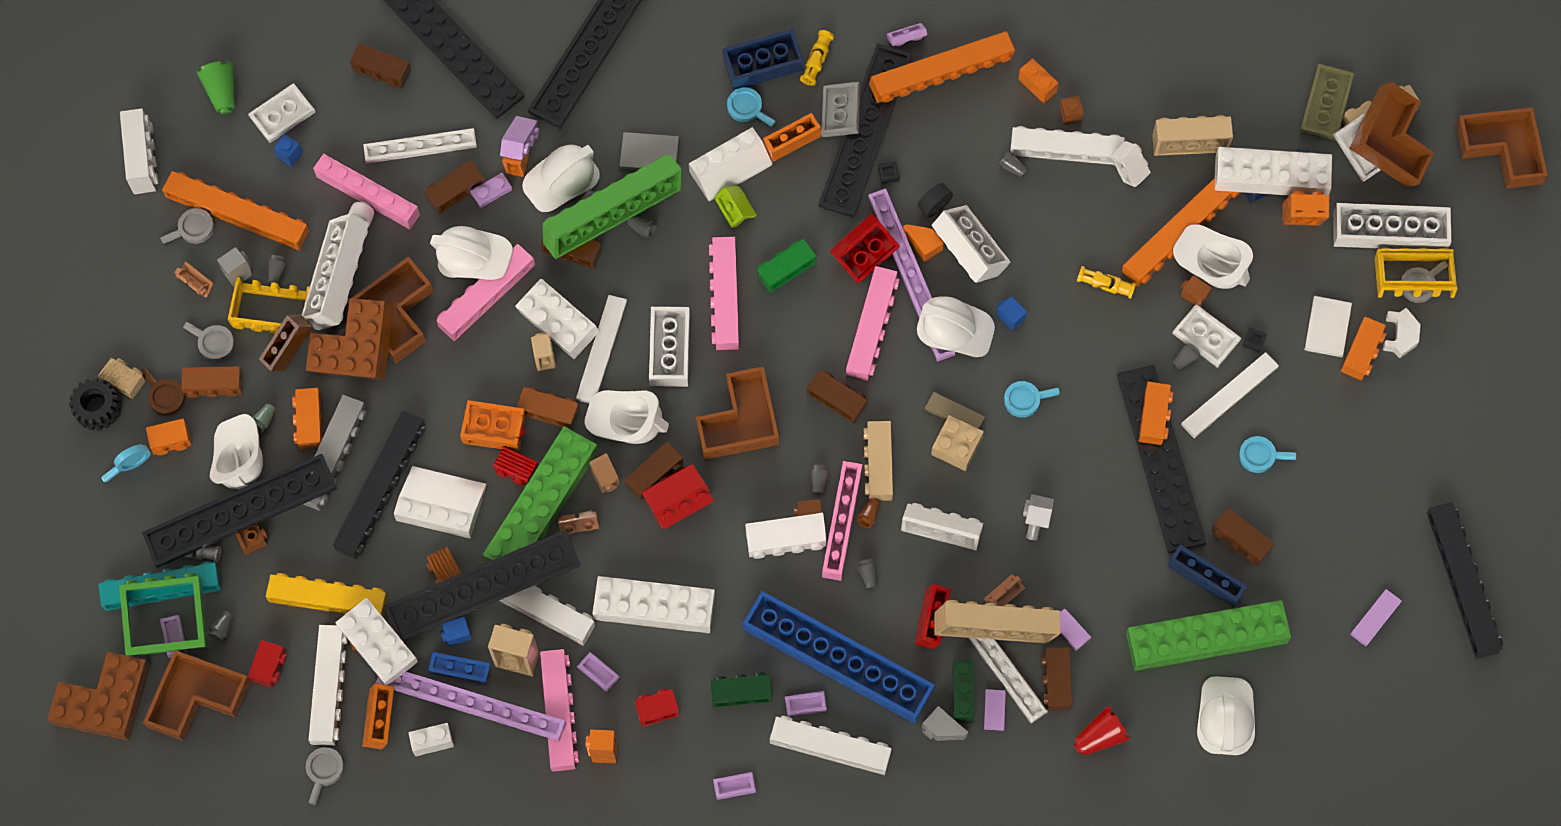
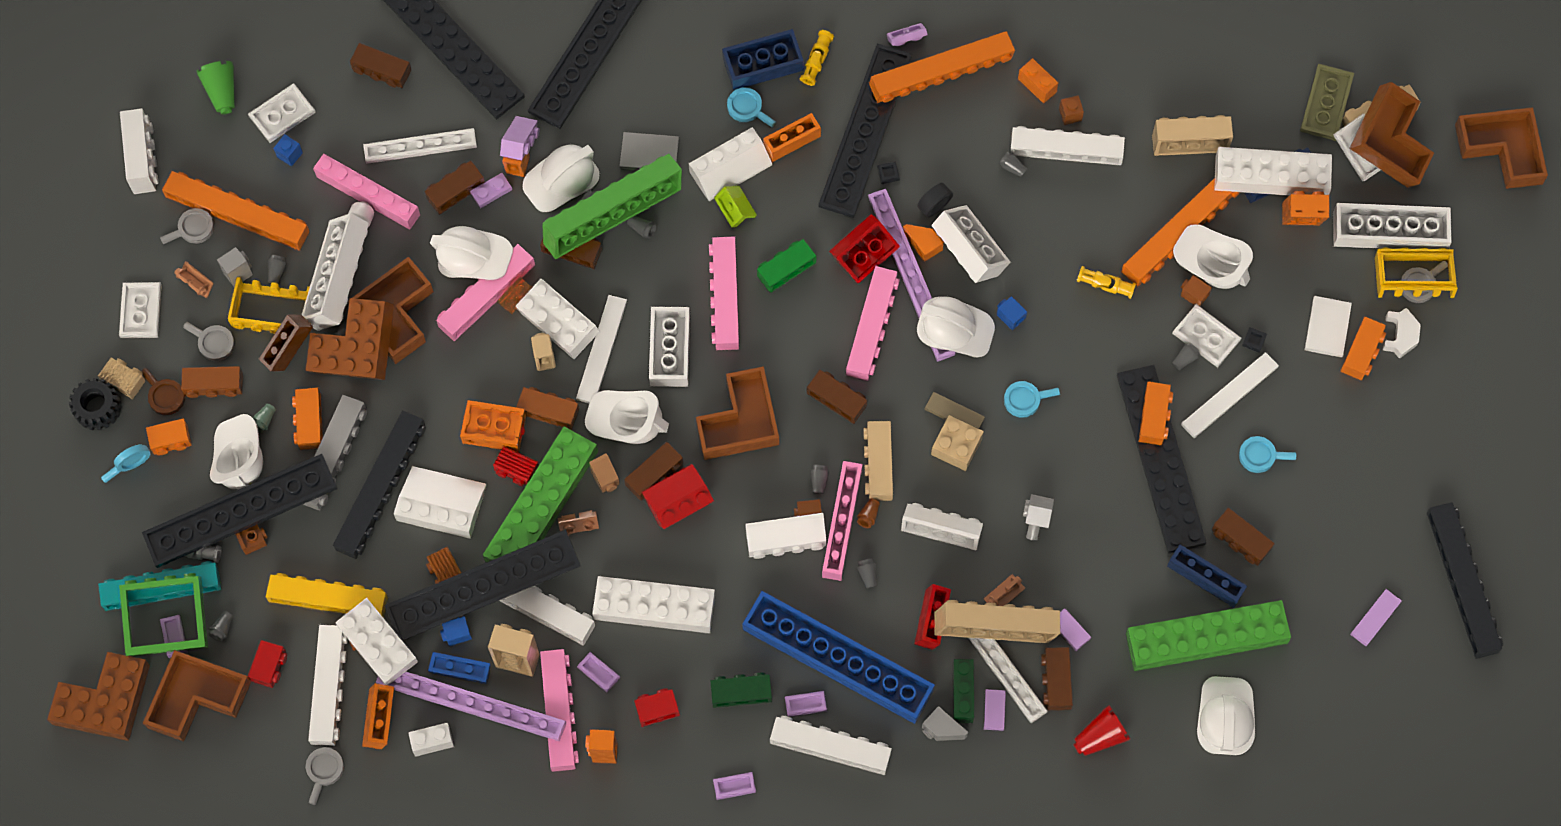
light grey tile [821,82,861,137] -> none
white brick [1110,141,1151,187] -> none
none -> white tile [119,282,162,338]
none -> clear orange hips [497,277,532,314]

